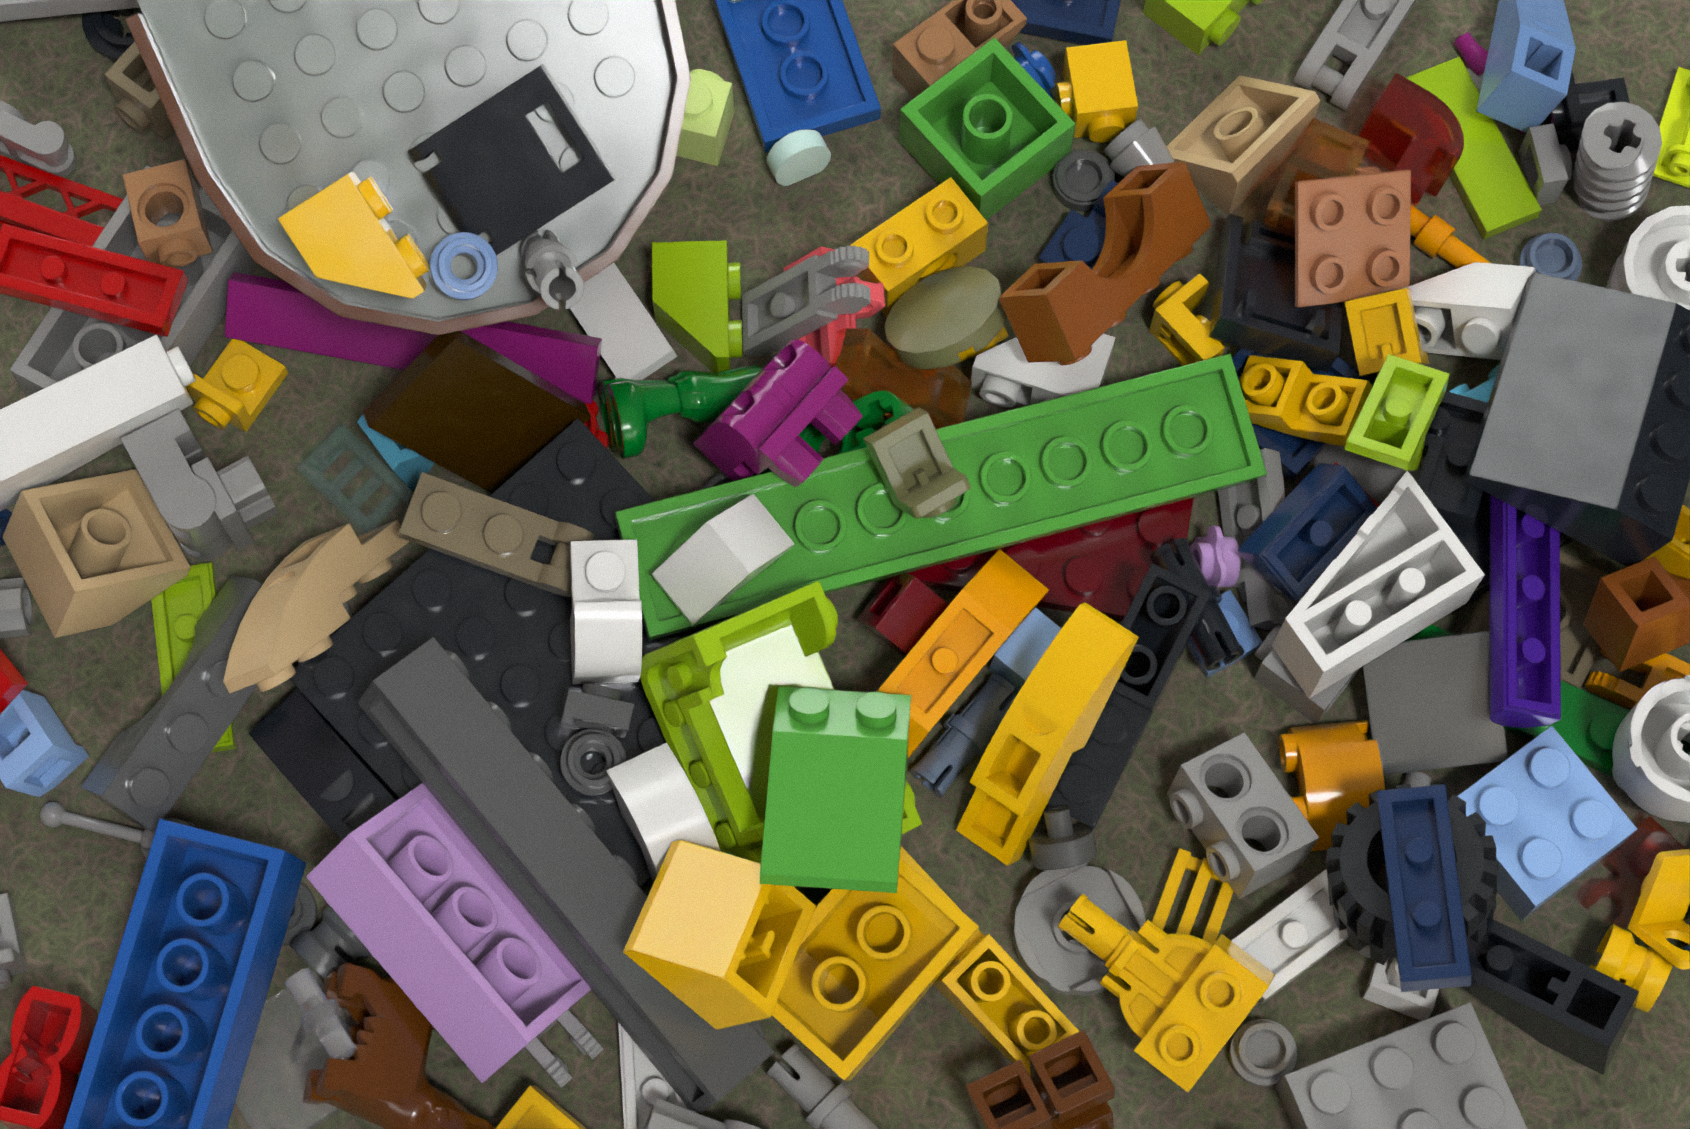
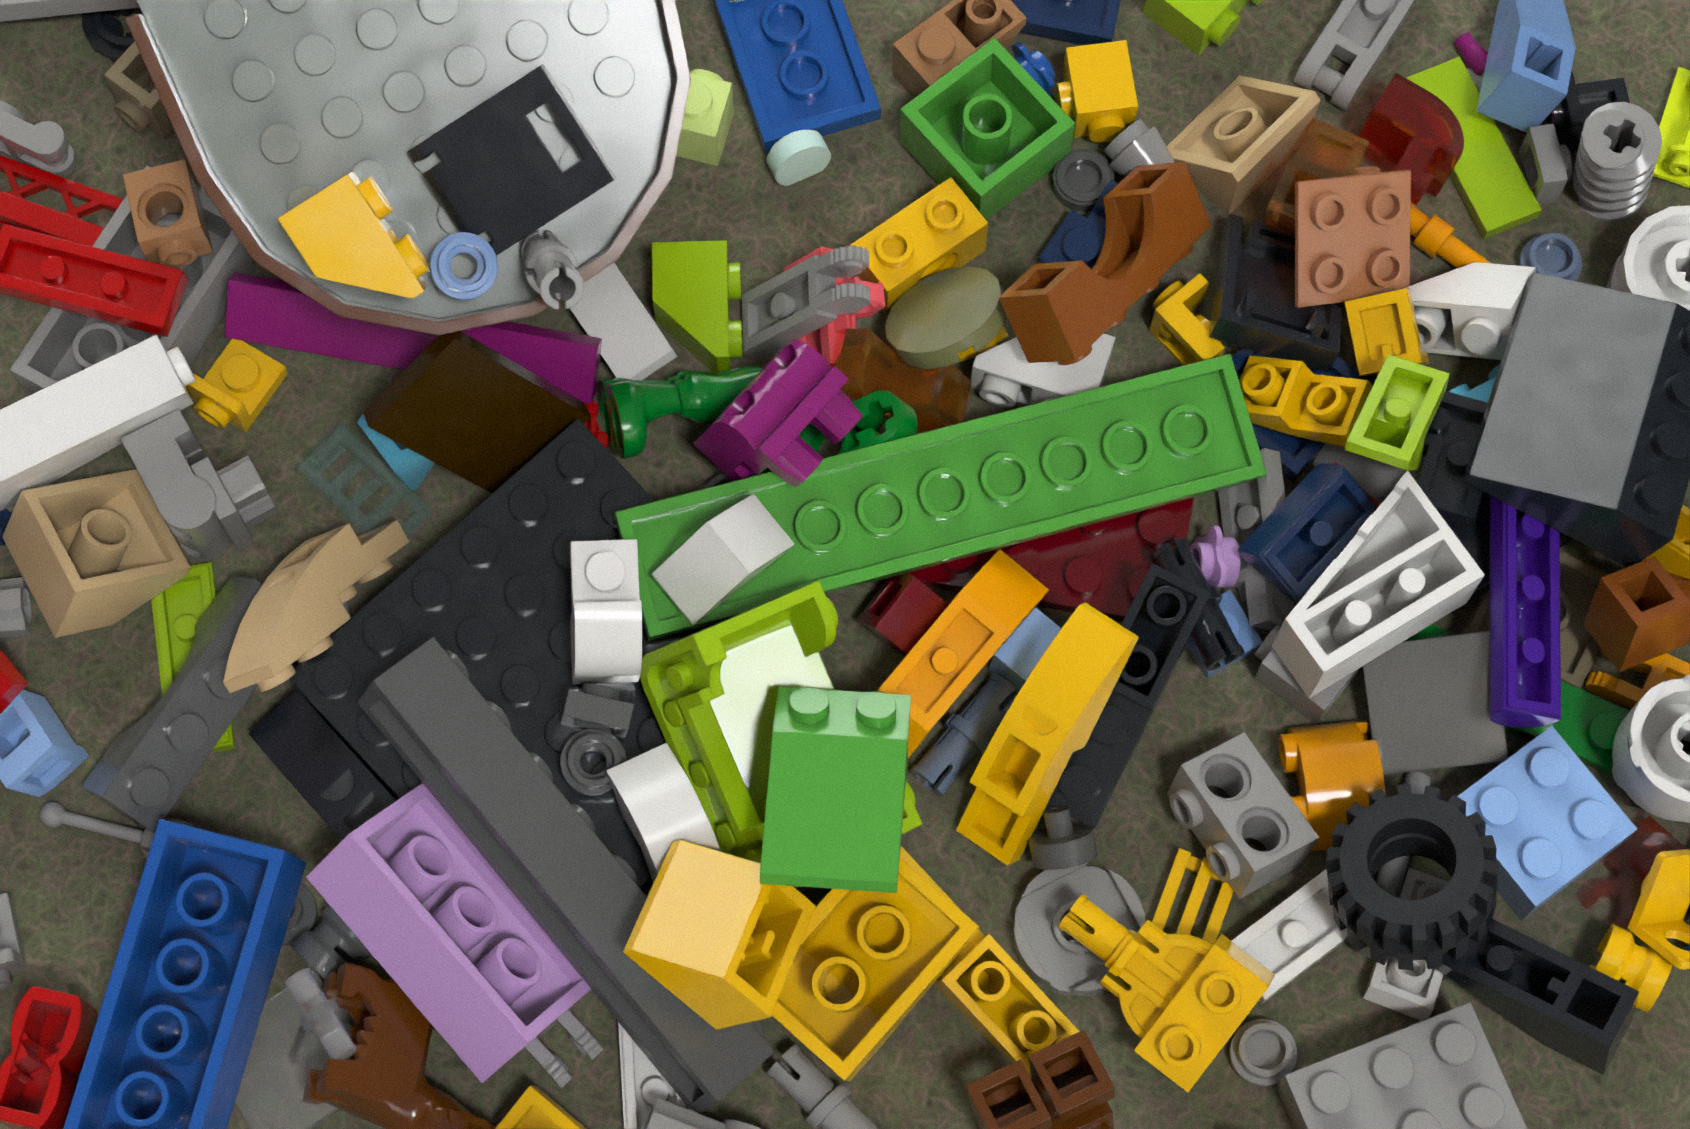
dark tan plate [399,472,595,597] -> none
olive bracket [863,407,971,518] -> none
dark blue plate [1377,784,1472,992] -> none

